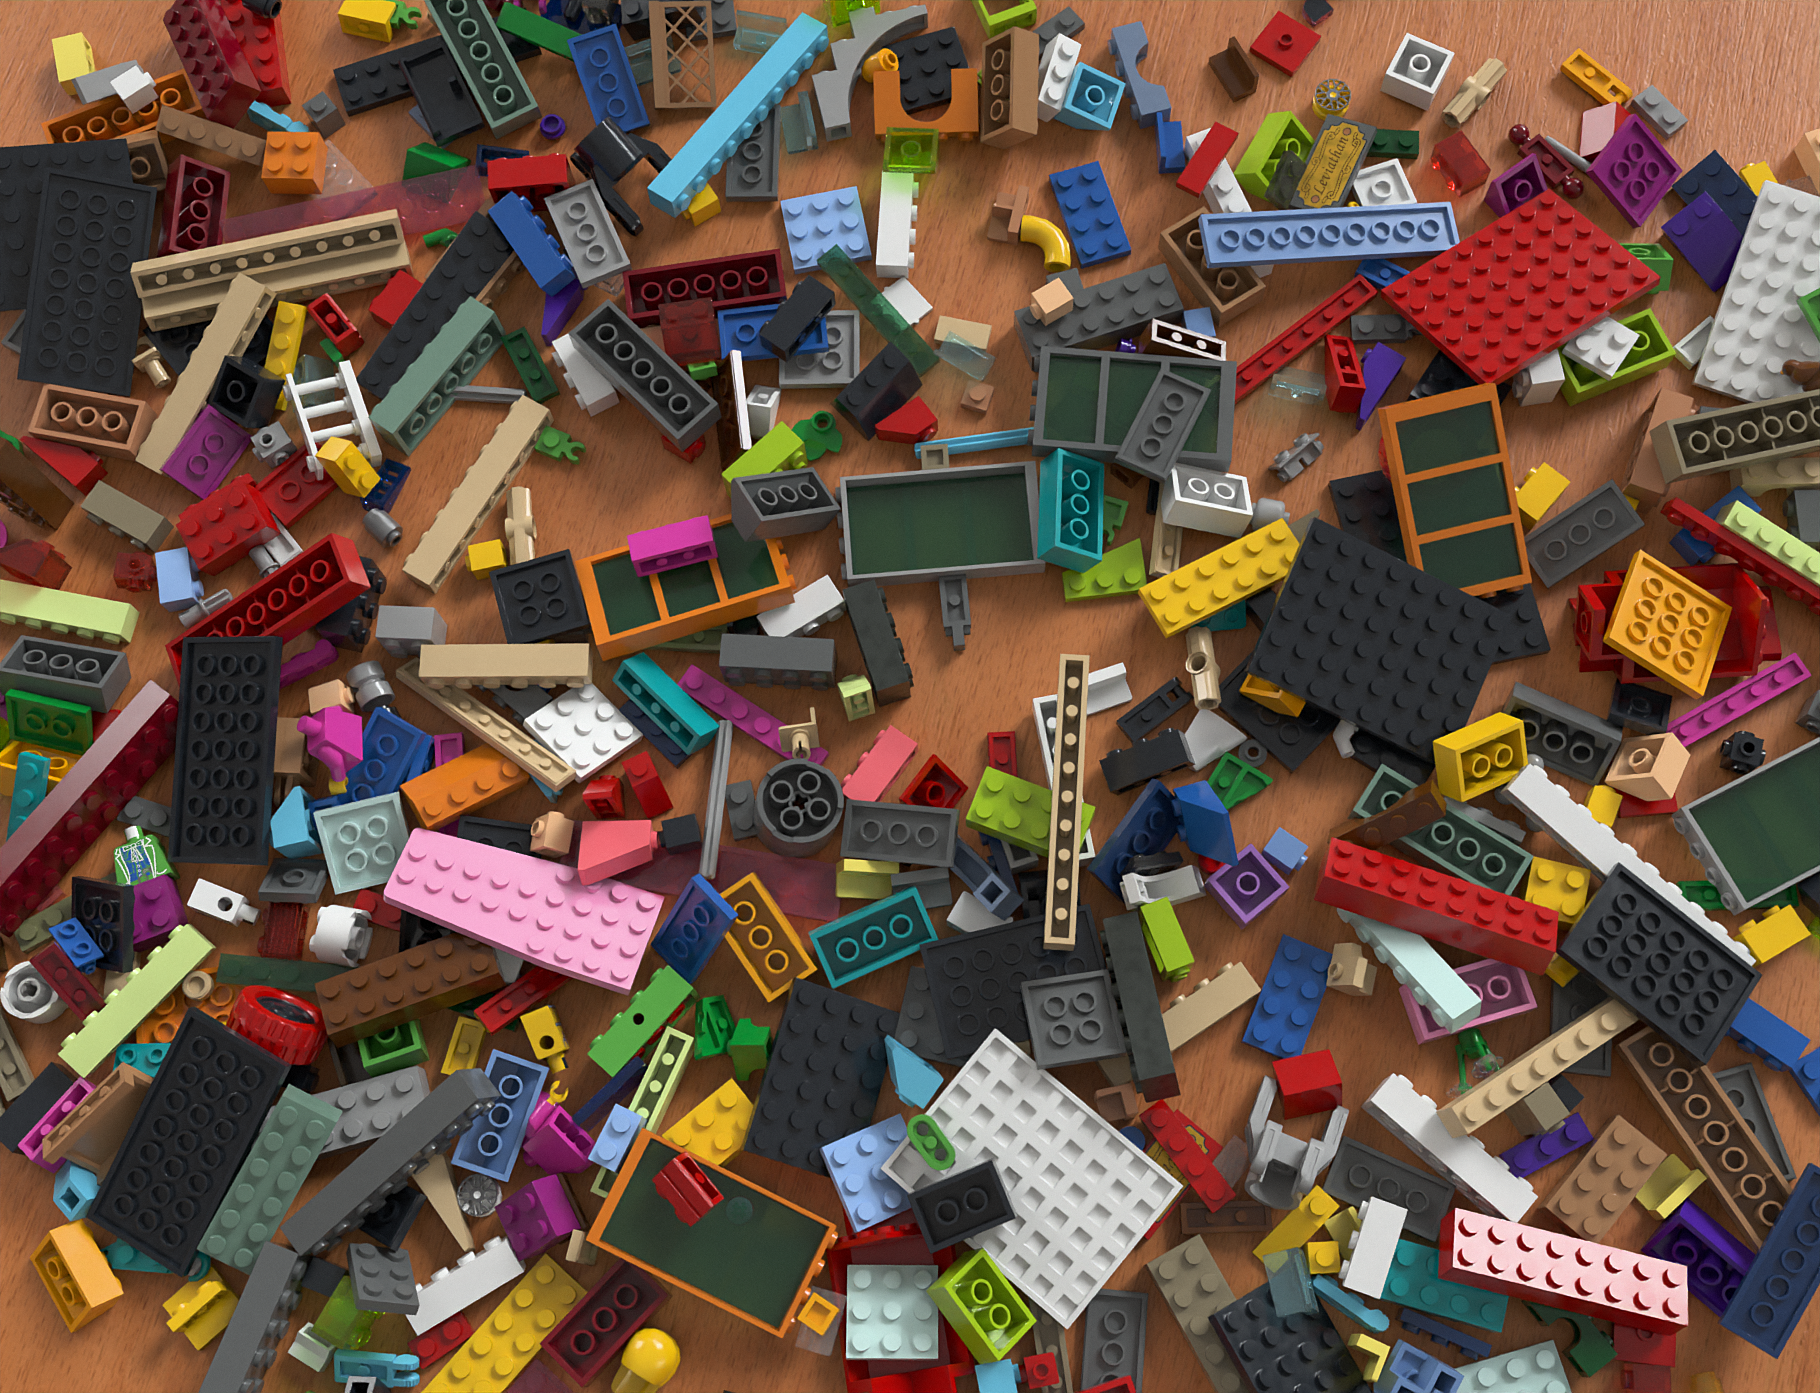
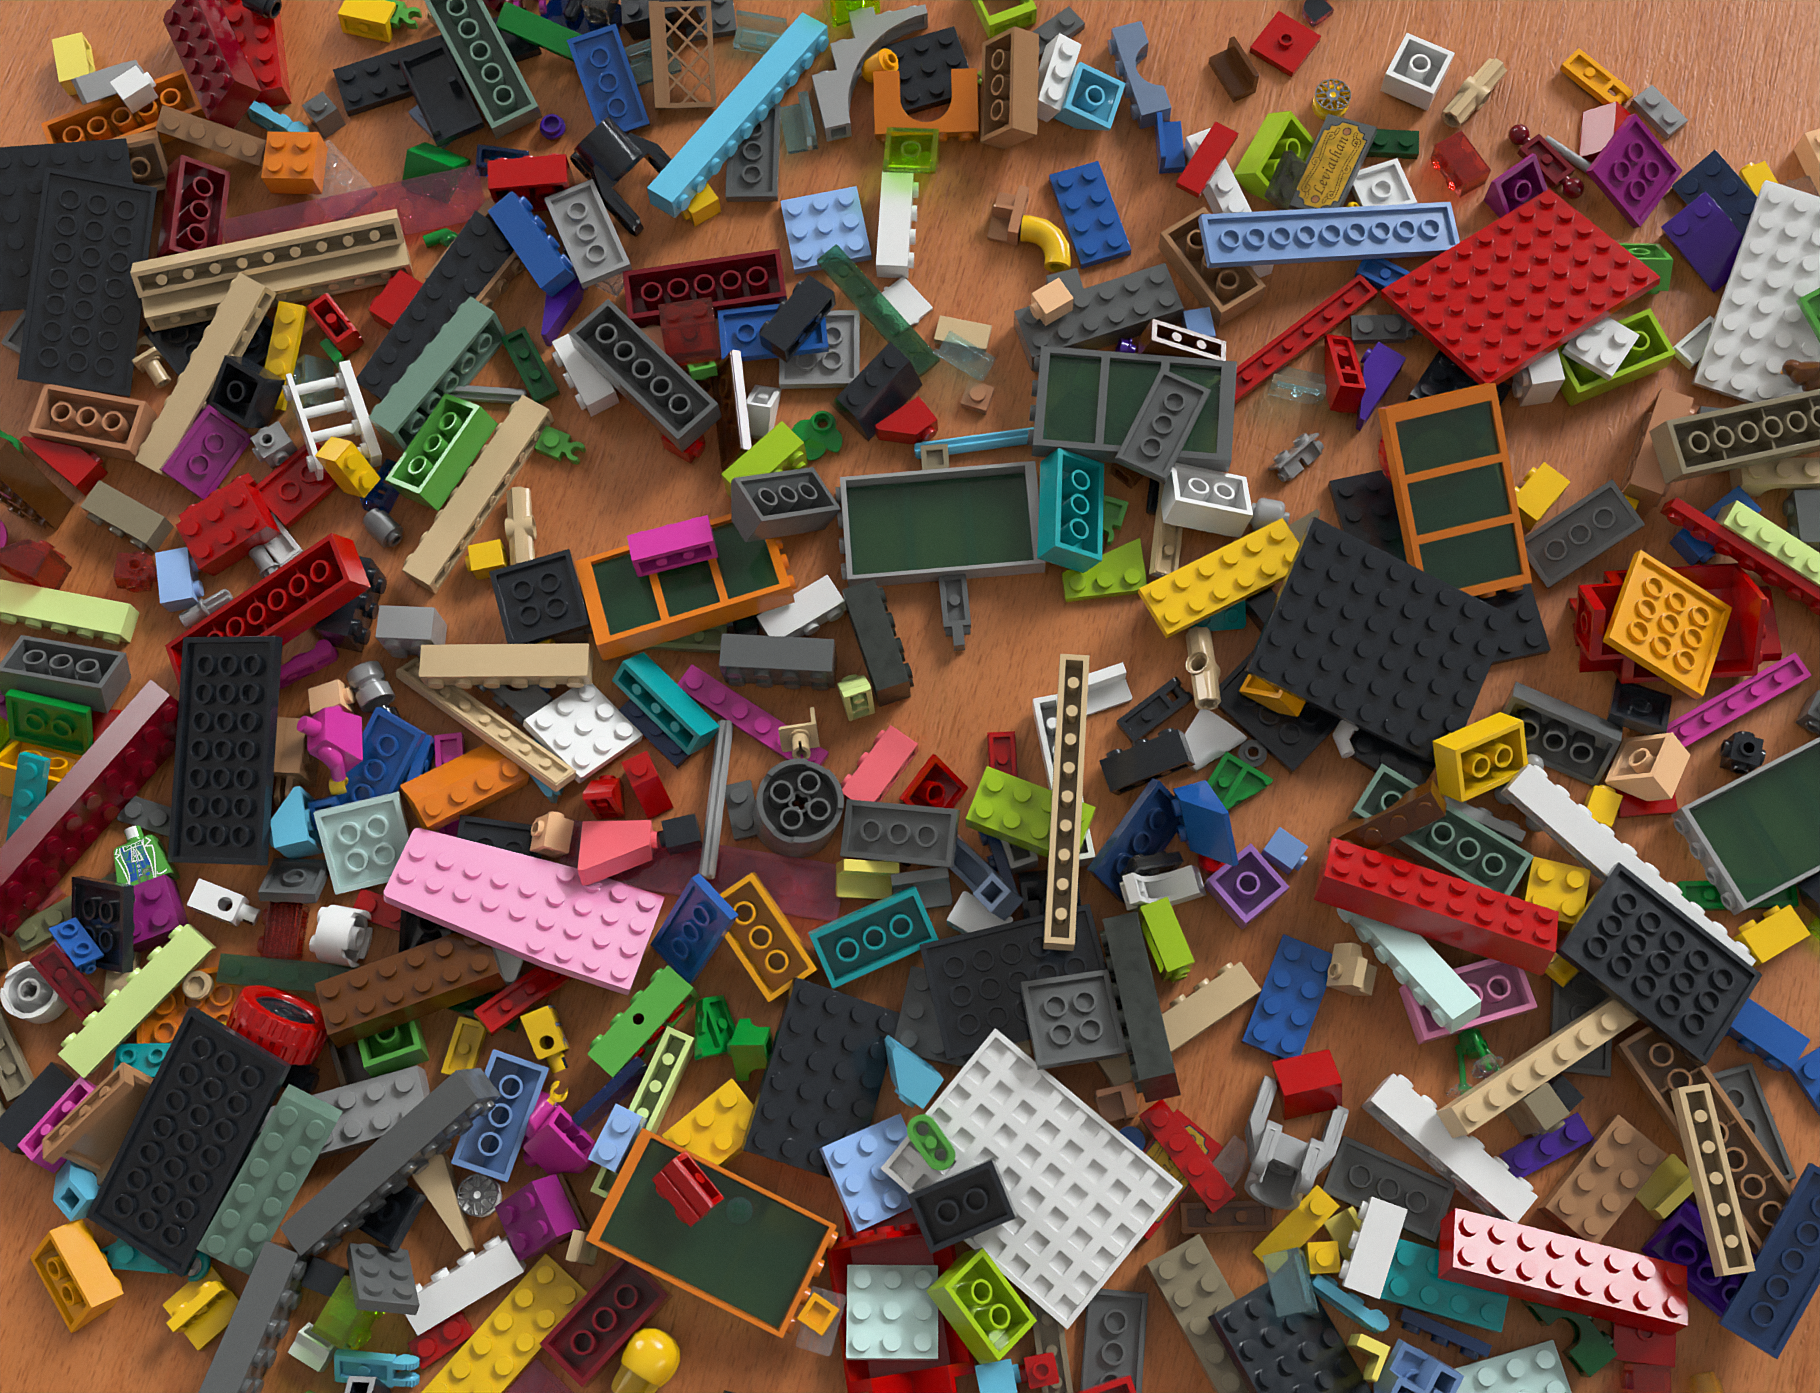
none -> bright green brick [385,393,498,511]
none -> tan brick [1670,1083,1756,1277]

